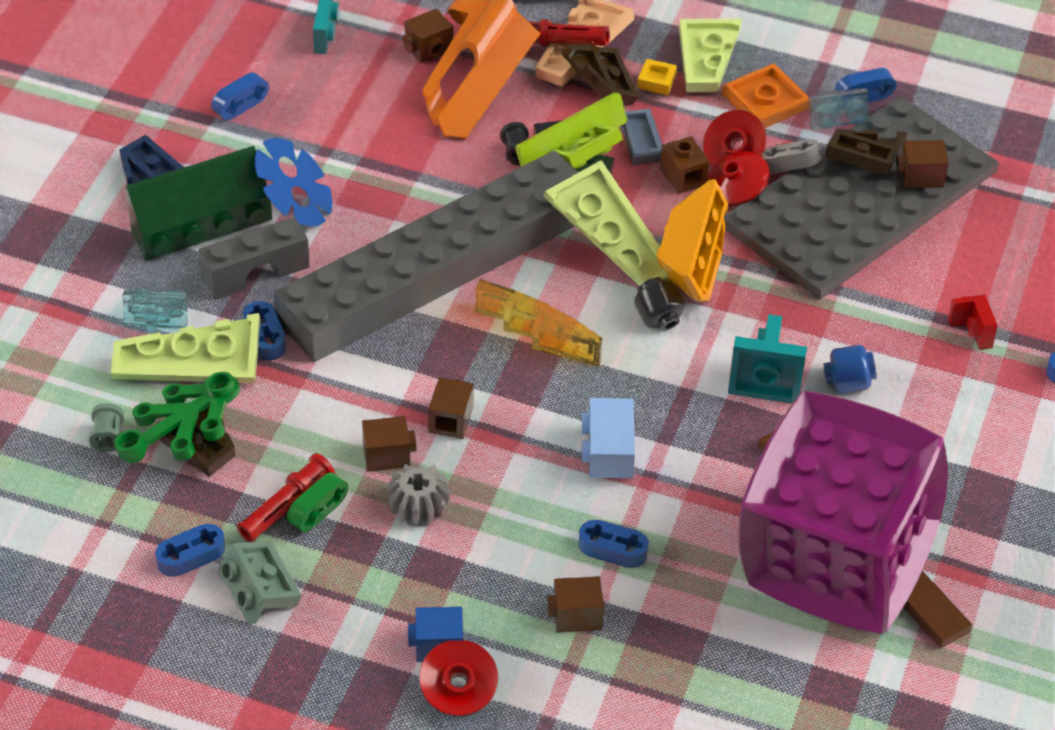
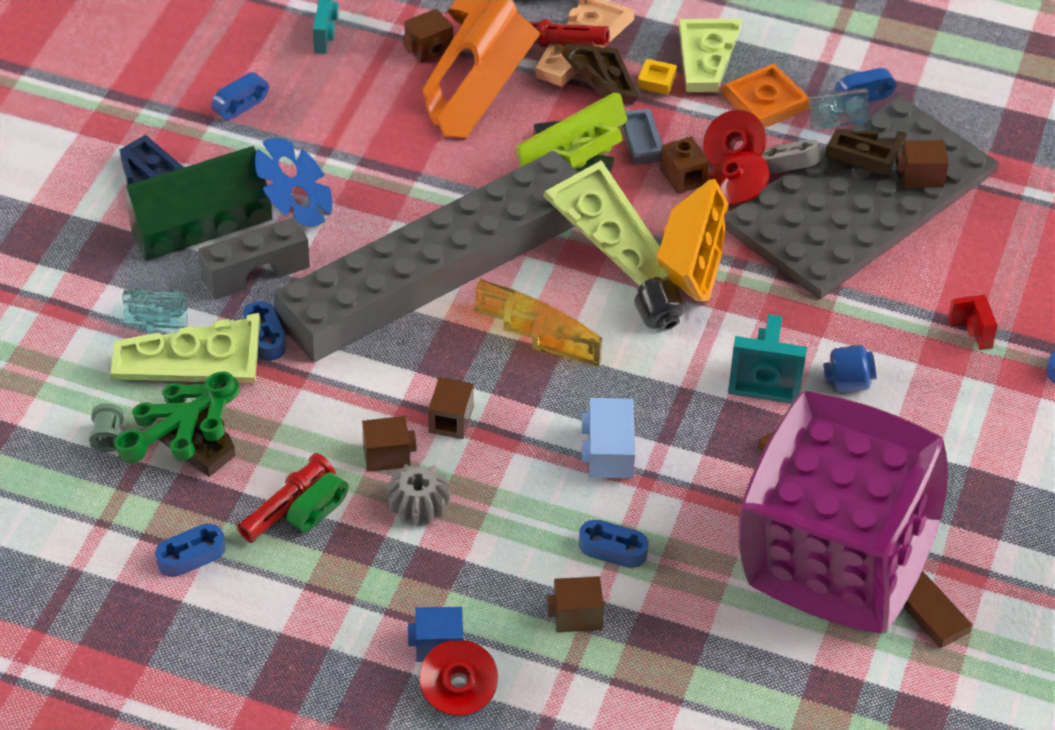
sand green bracket [219,541,302,624] -> none
black bush [499,122,529,166] -> none

